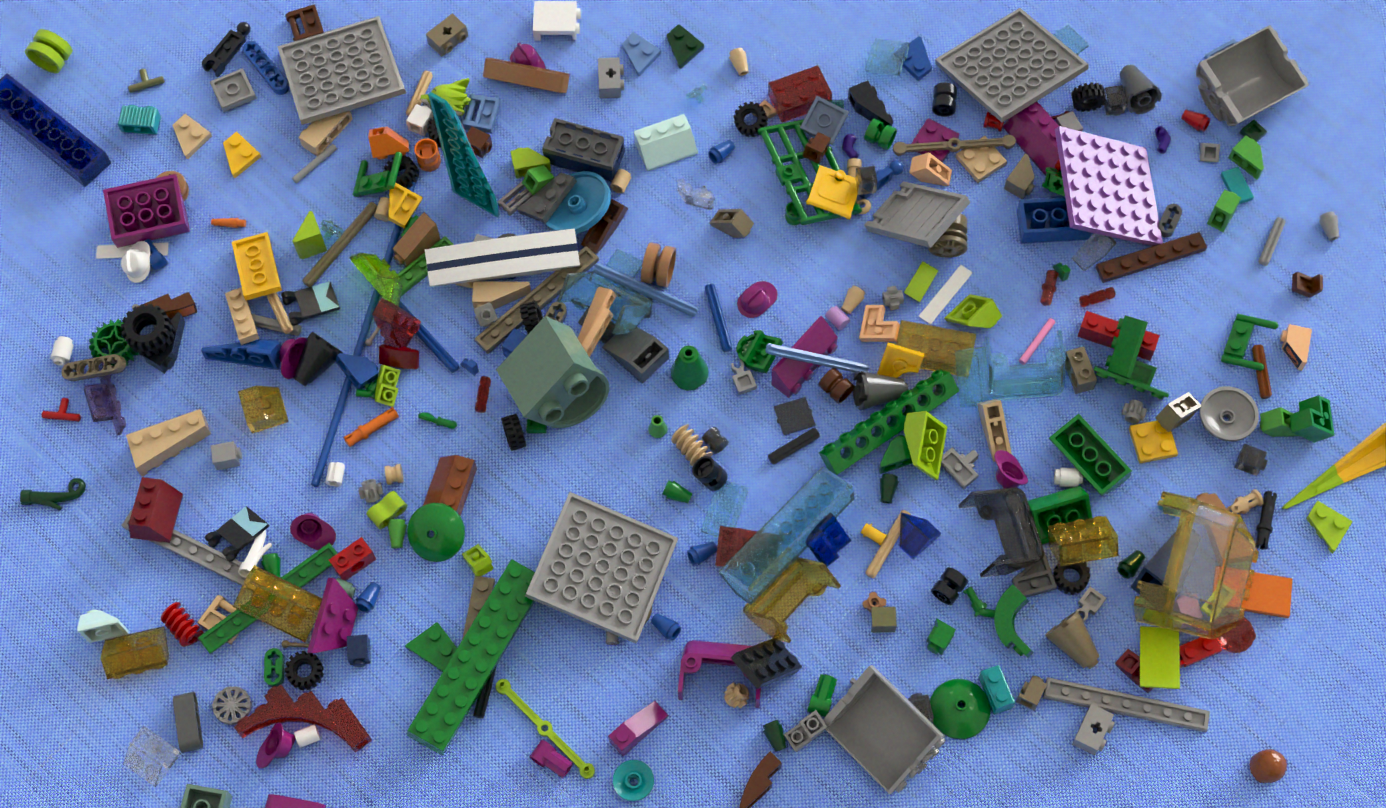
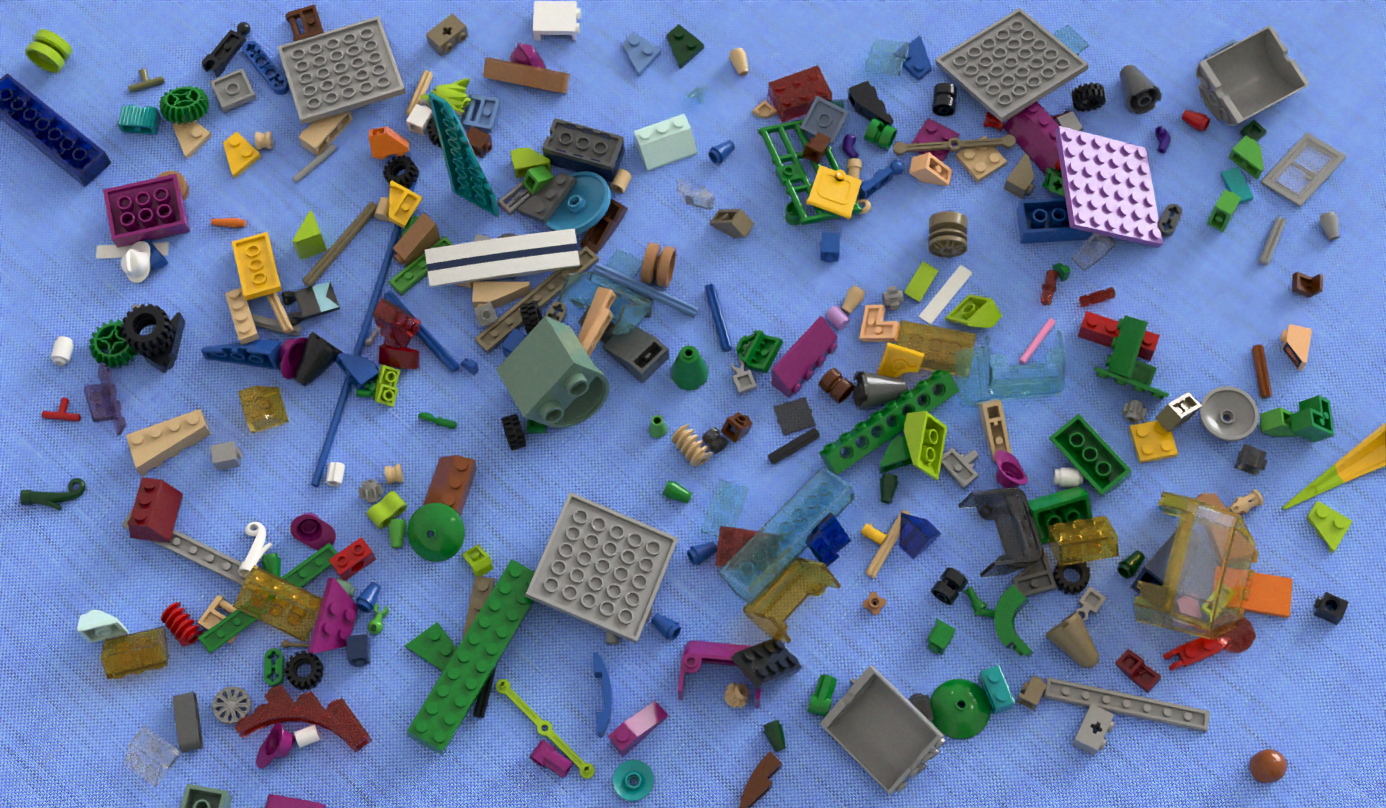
dark tan beam [61,354,126,381] -> none
reddish brown slope [137,292,197,320] -> none
black flag [205,506,269,562] -> none
clear light blue plant [321,220,344,240] -> none
orange pin [343,407,399,447] -> none
clear neon green wedge [349,253,403,312] -> none
green plate [353,152,402,197] -> none
orange wheel [414,138,441,172] -> none
clear red axle [475,376,491,413] -> none
light grey brick [598,57,624,98] -> none
black wheel [692,456,727,491] -> none
black tyre [734,101,768,137] -> none
magenta piece [737,281,778,318] -> none
medium blue axle [765,343,869,373] -> none
light grey slope [784,710,828,752] -> none
clear smoke brick [855,166,877,195] -> none
light grey door [864,181,970,248] -> none
olive panel [871,607,897,633] -> none
dark tan brick [1063,347,1097,394] -> none
reddish brown plate [1095,232,1207,283] -> none
clear smoke brick [1104,85,1127,116] -> none
lime window [1140,626,1181,689] -> none
light grey slope [1200,143,1220,162] -> none
green plate [1221,314,1279,371] -> none
black pin [1255,491,1277,550] -> none
none -> green gear [159,85,209,125]
none -> tan wheel [255,131,273,150]
none -> bright green arm [367,604,389,635]
none -> blue slope [593,653,613,737]
none -> reddish brown brick [721,412,753,443]
none -> blue brick [820,232,840,263]
none -> clear door [1260,132,1347,207]
none -> black brick [1314,592,1349,625]

